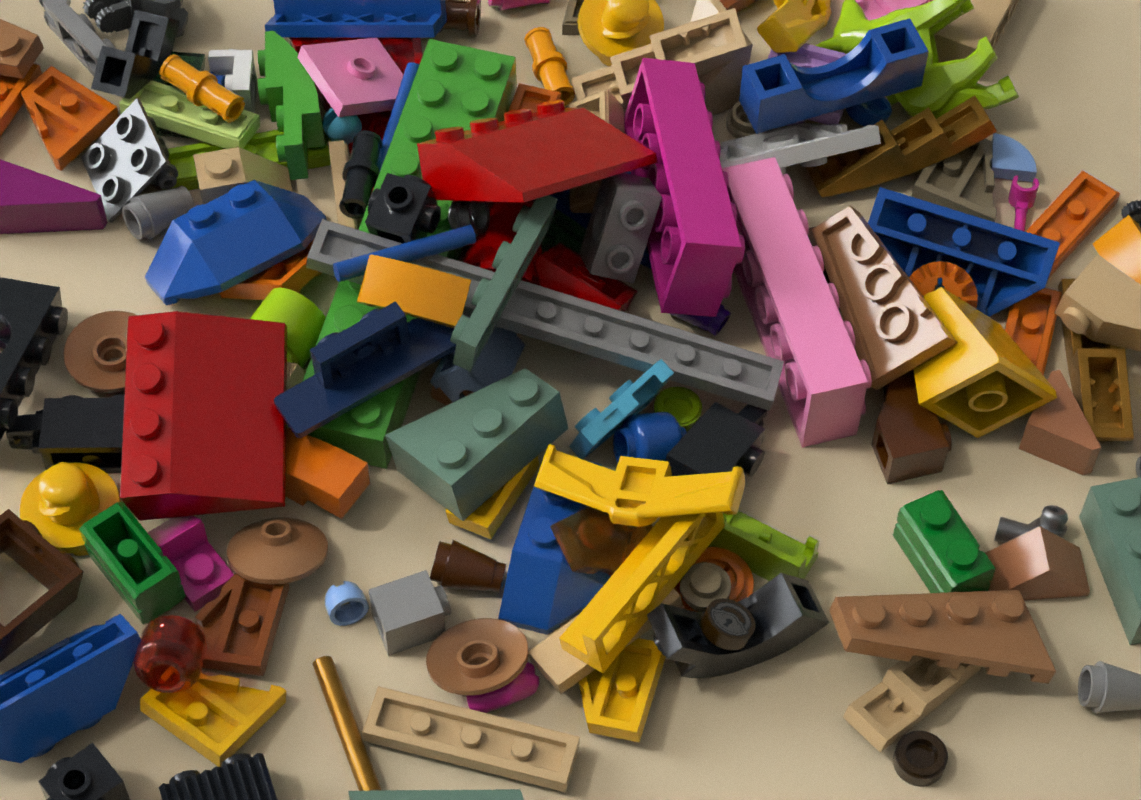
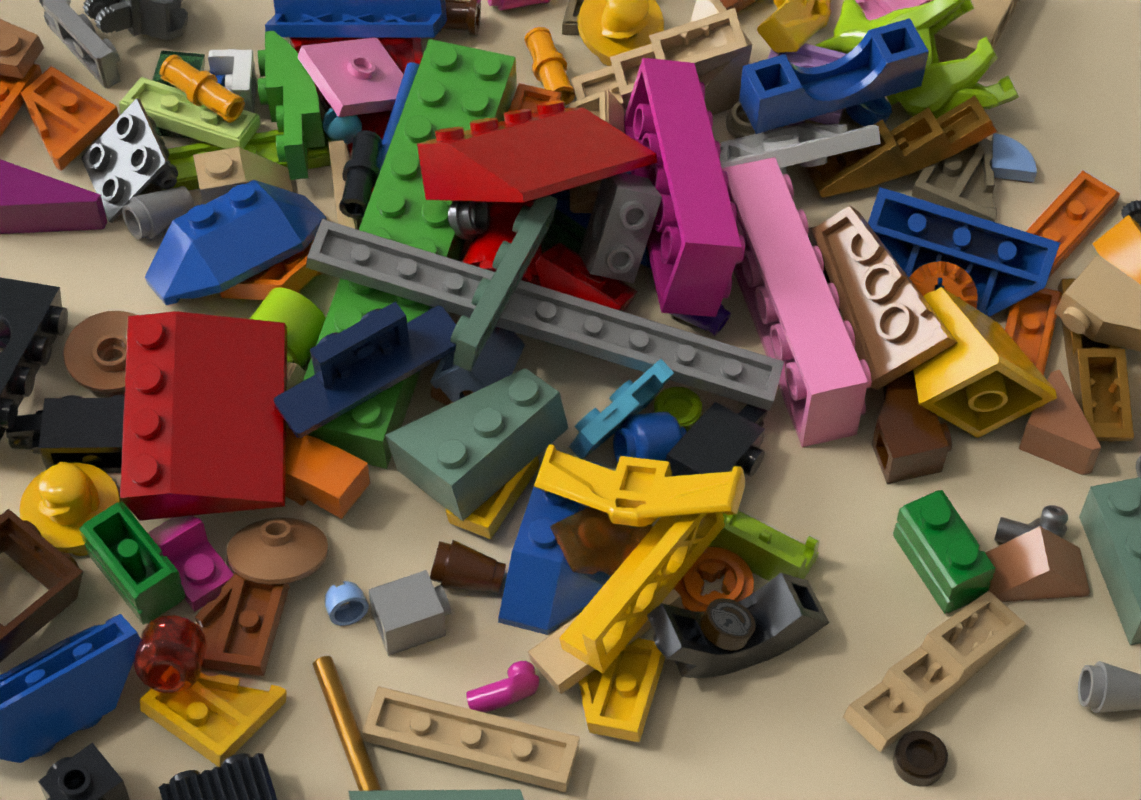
black slope [91,10,180,99] -> none
blue bar [333,225,476,282] -> none
light orange slope [357,254,471,328] -> none
black brick [365,173,441,244] -> none
medium nougat dish [426,618,529,695] -> none
dark tan plate [680,562,731,612] -> none
medium nougat wing [829,590,1056,684] -> none
dark pink hand [1008,175,1039,231] -> none

